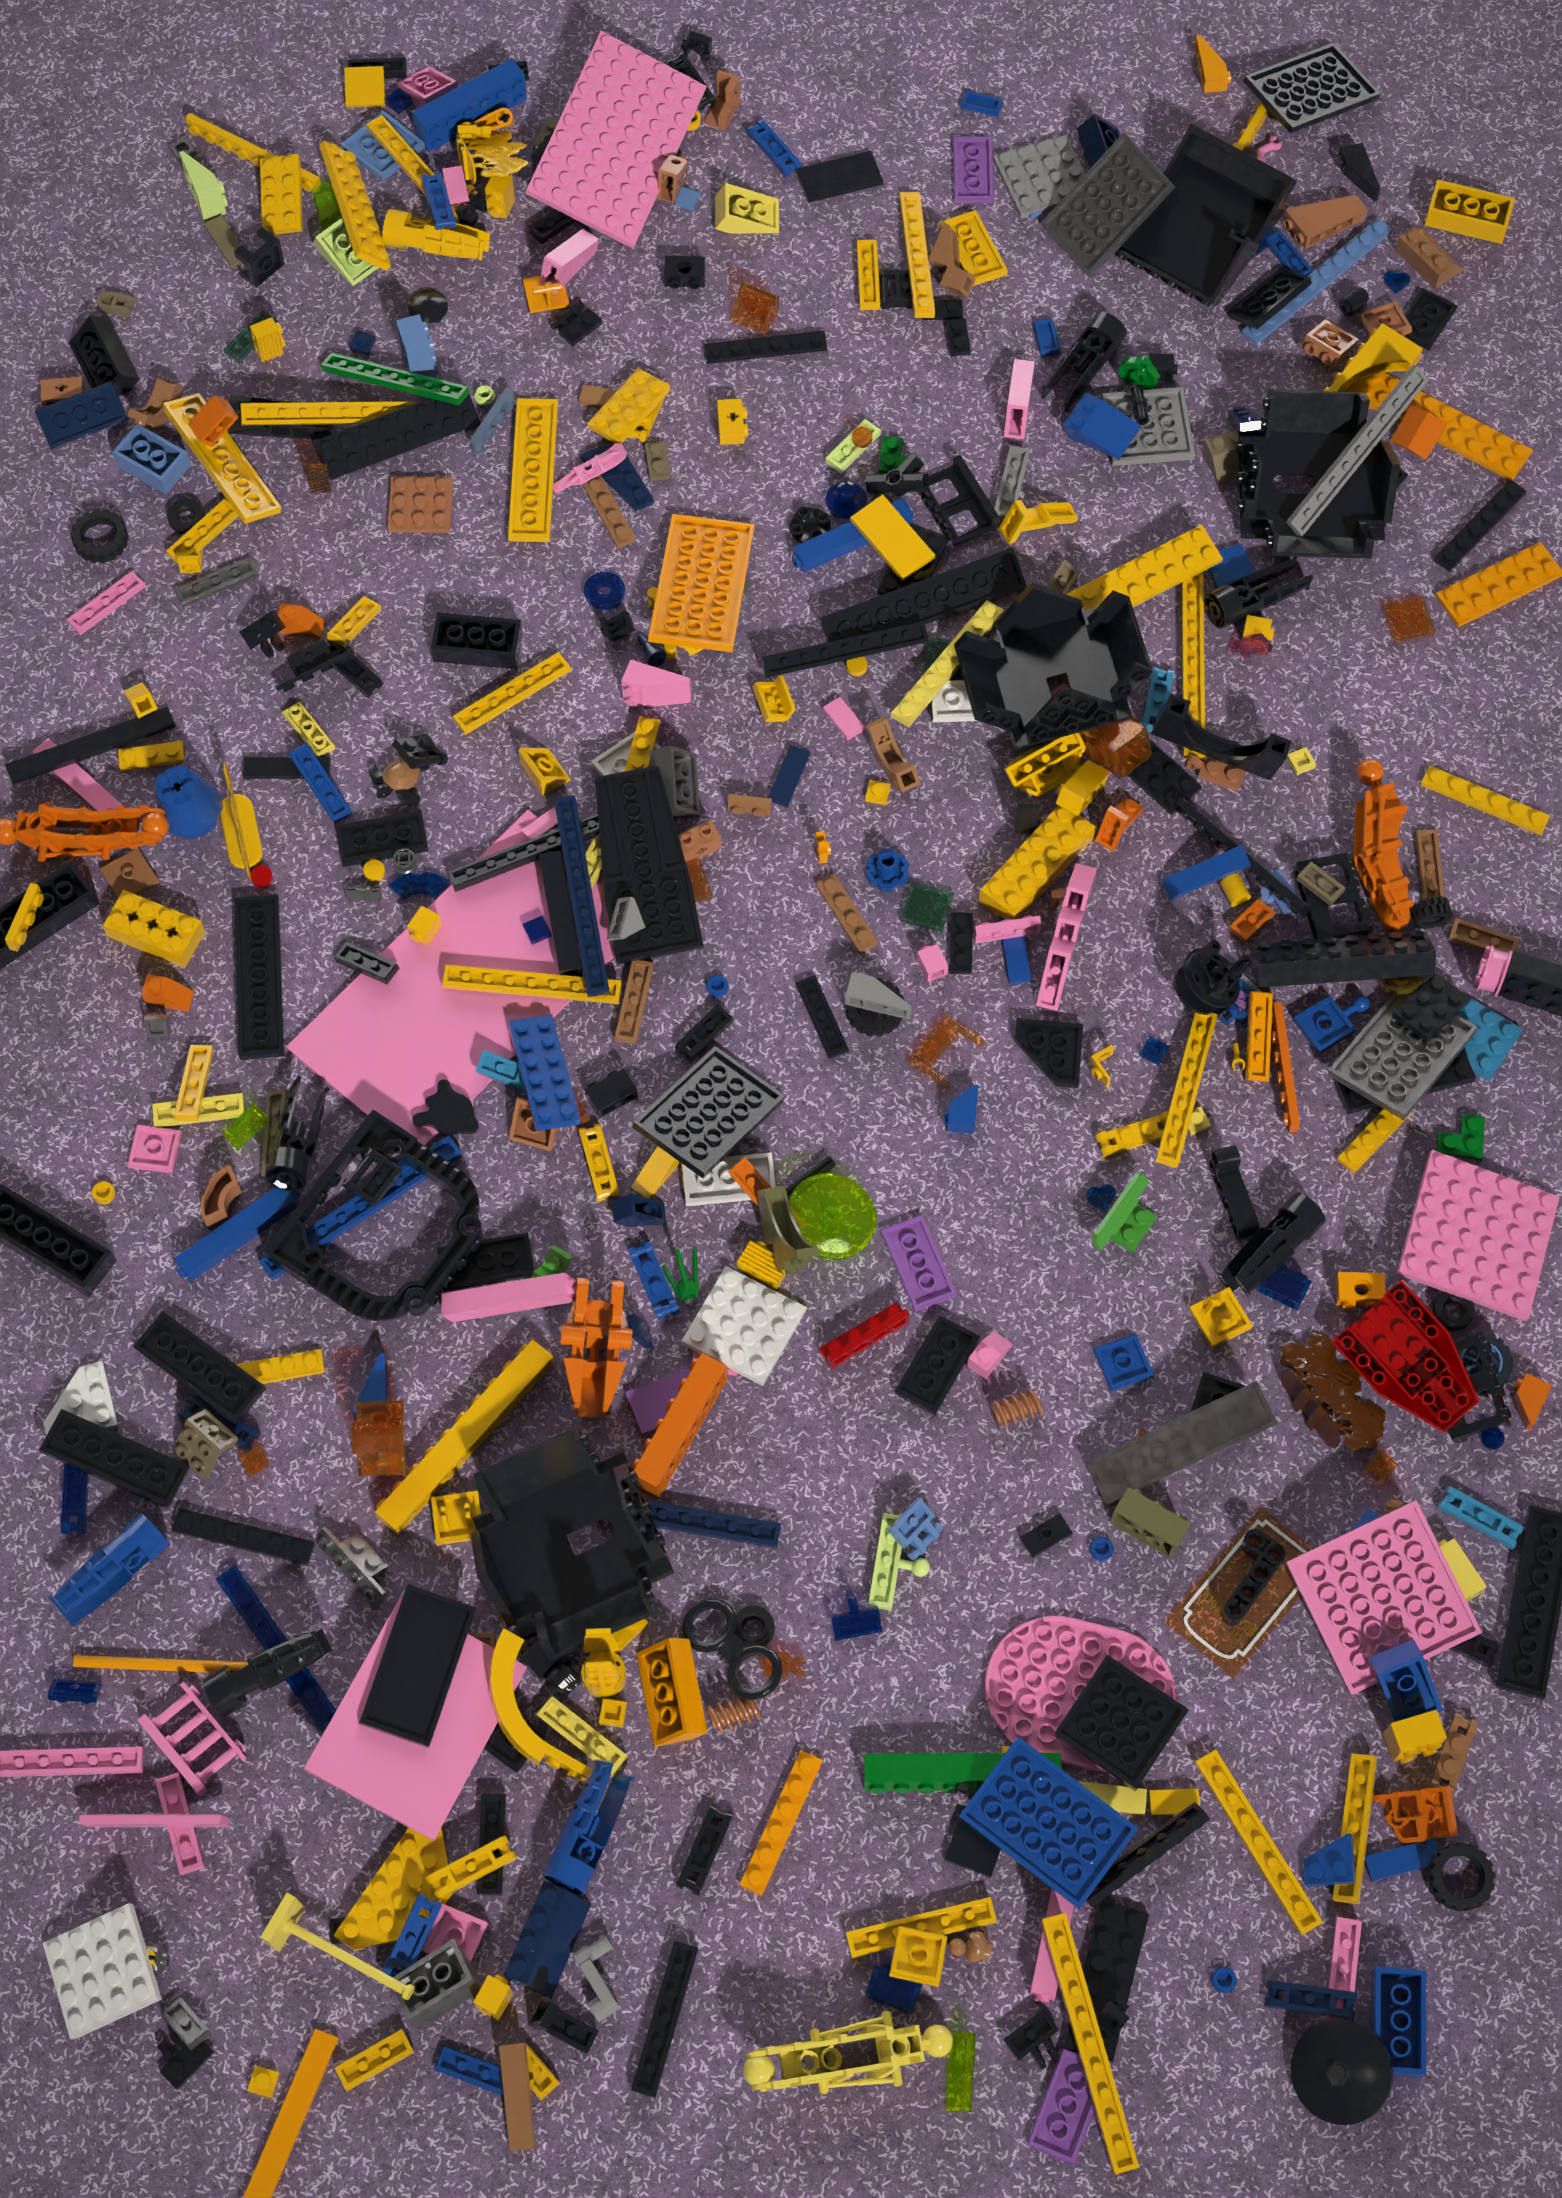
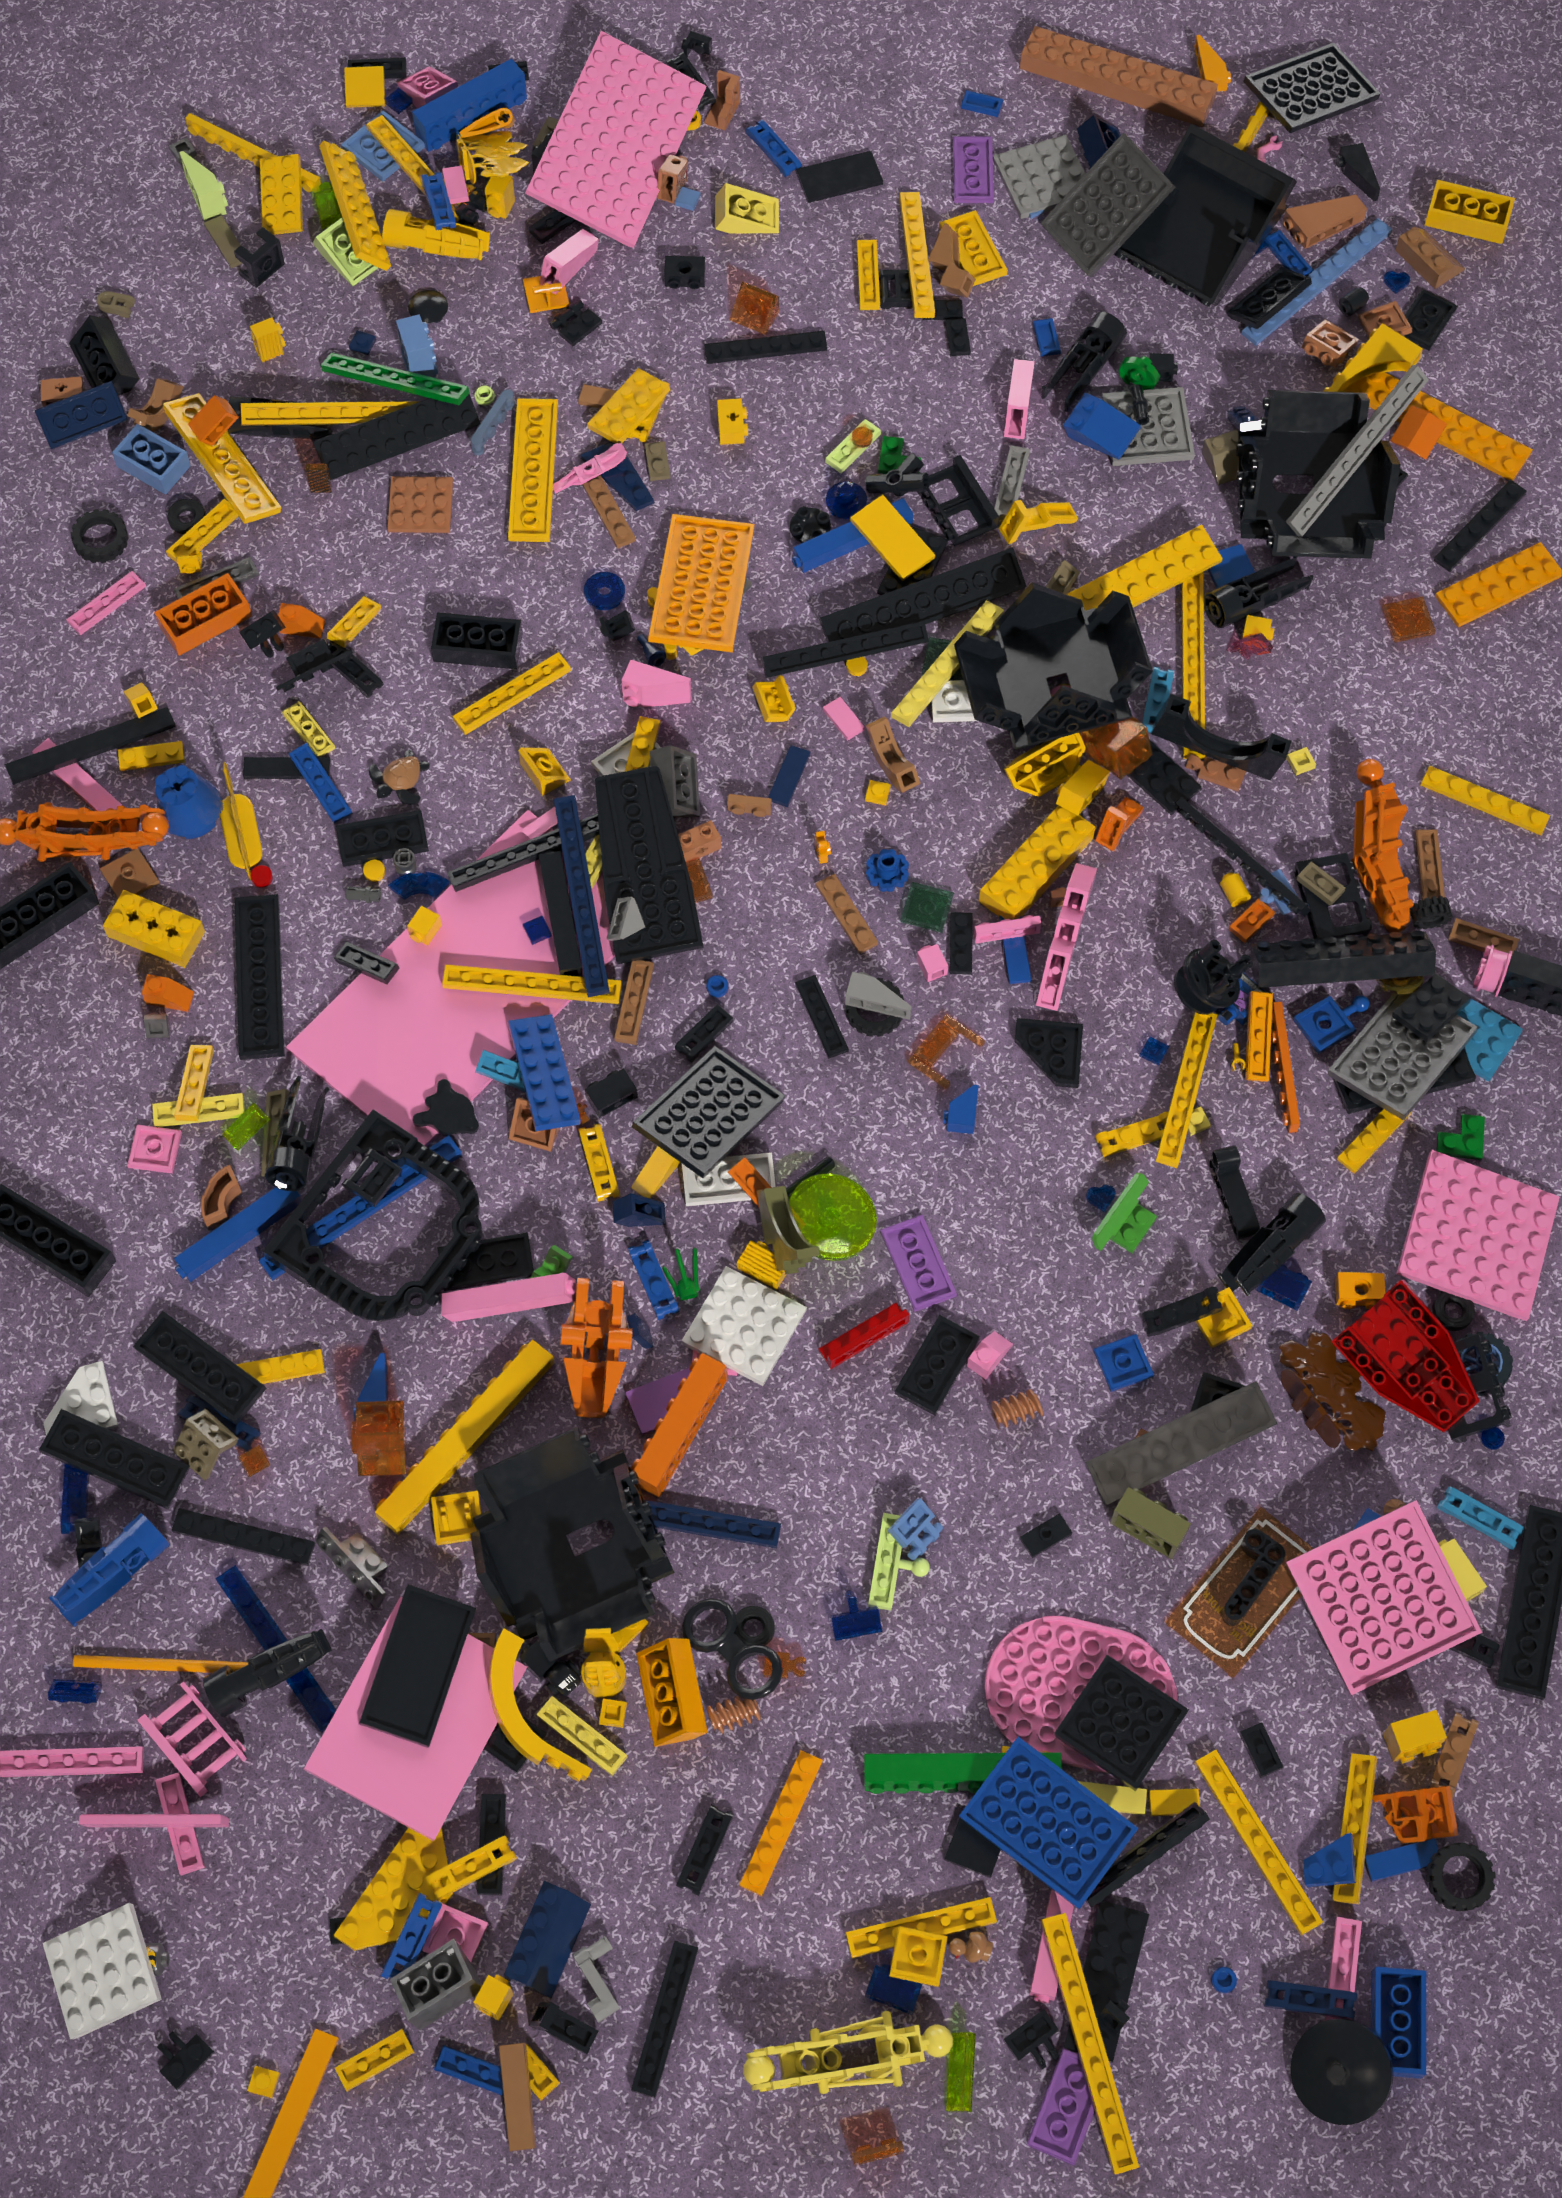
yellow plate [5,883,43,952] -> none
yellow tile [92,1181,115,1204] -> none
flat silver plate [160,1997,211,2050] -> none
clear green tile [223,311,278,363] -> none
light yellow tile [260,1893,415,2000] -> none
black plate [392,734,448,769] -> none
yellow plate [456,122,491,139] -> none
blue piece [543,1759,635,1895] -> none
black slope [1015,803,1040,834] -> none
blue tile [1089,1537,1114,1562] -> none
yellow bracket [1090,1045,1114,1088] -> none
blue tile [1161,845,1251,900] -> none
clear orange plate [1364,1449,1399,1484] -> none
blue slope [1369,1639,1443,1722] -> none
orange slope [1512,1373,1552,1431] -> none
none -> black slope [74,1517,102,1568]
none -> orange brick [154,573,252,656]
none -> clear orange plate [851,2138,904,2166]
none -> nougat brick [1020,26,1218,127]
none -> black plate [1142,1287,1223,1337]
none -> black plate [1239,1722,1283,1778]

